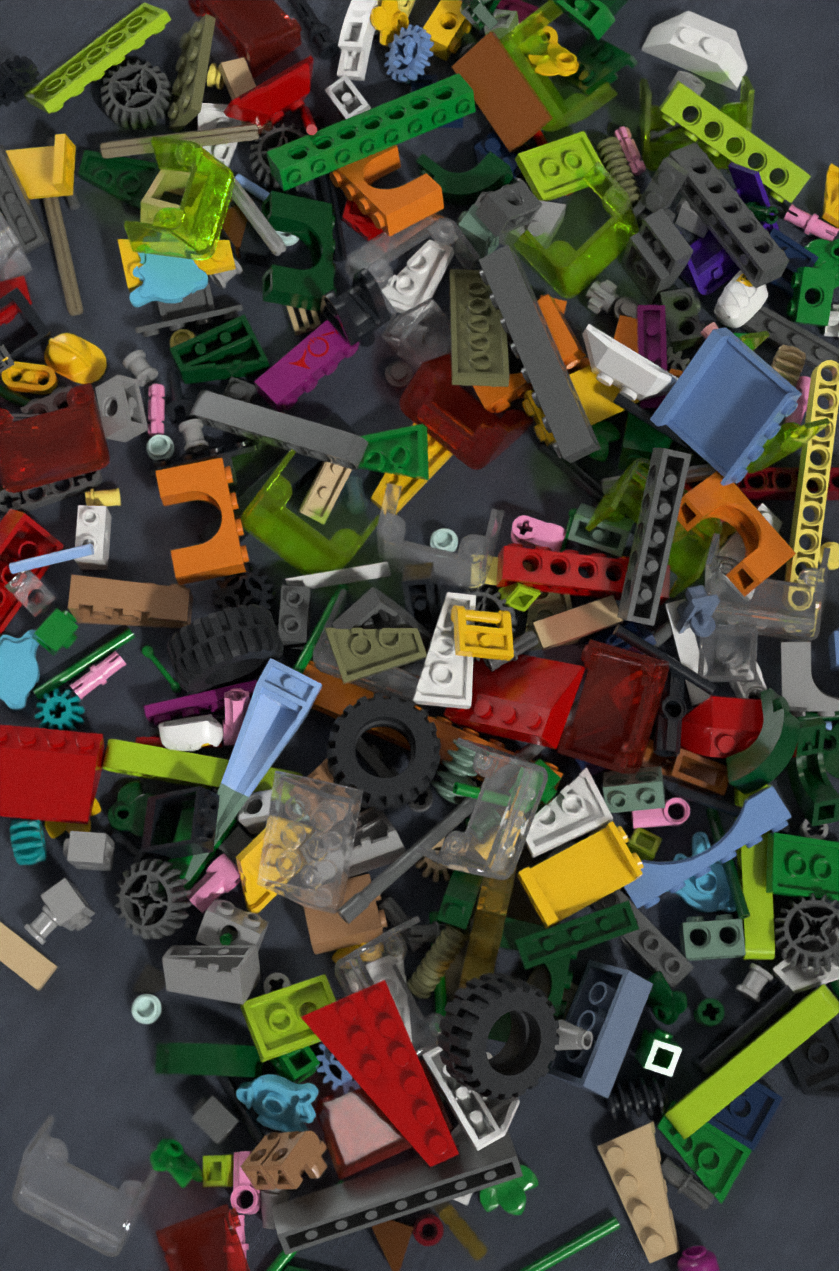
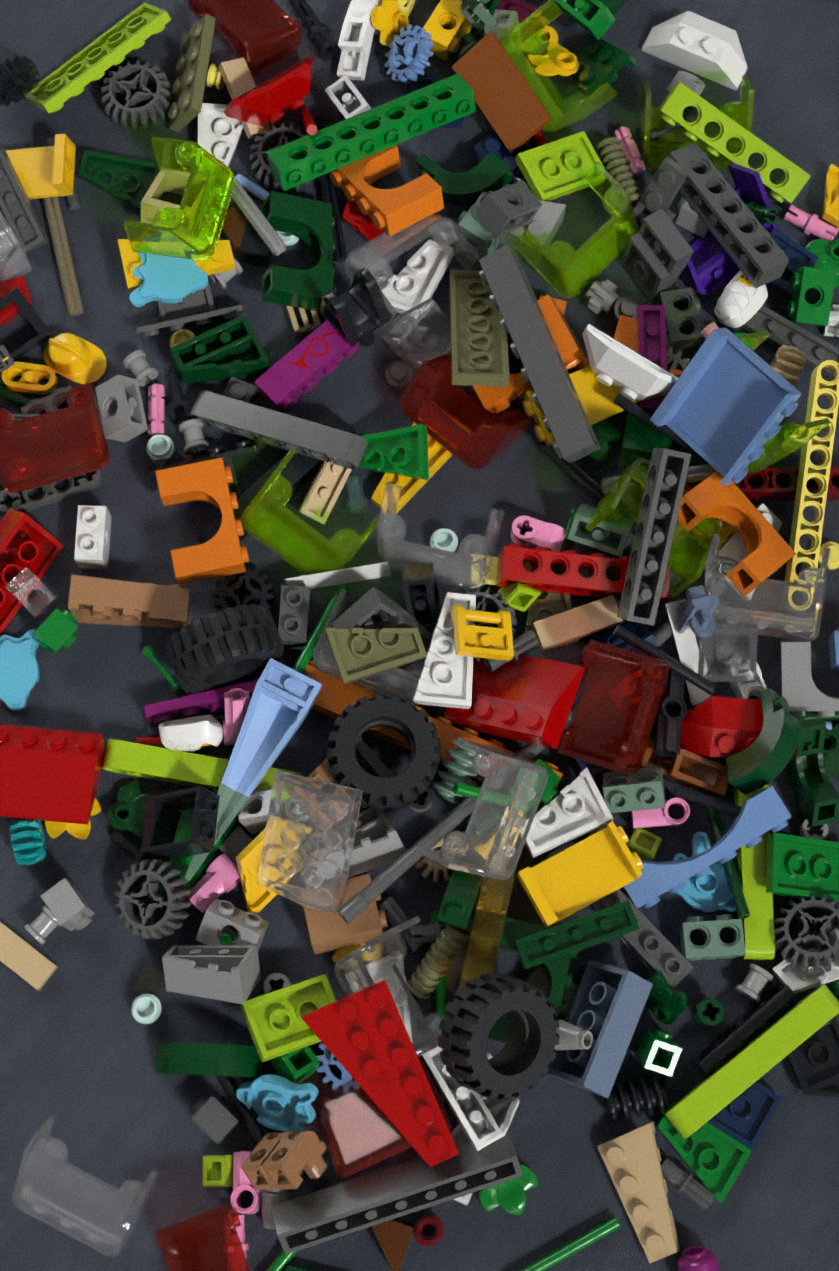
light blue bar [9,543,94,574] -> none
green piece [33,628,135,700] -> none
teal gear [35,689,85,732] -> none
light grey brick [63,831,115,871] -> none
bright pink pin [70,651,127,700] -> none
light yellow pin [85,488,121,507] -> none
dark tan axle [100,124,259,159] -> none
green plate [150,1138,203,1188] -> none
clear yellow axle [439,1205,488,1261] -> none
bright pink pin [782,376,811,432] -> none

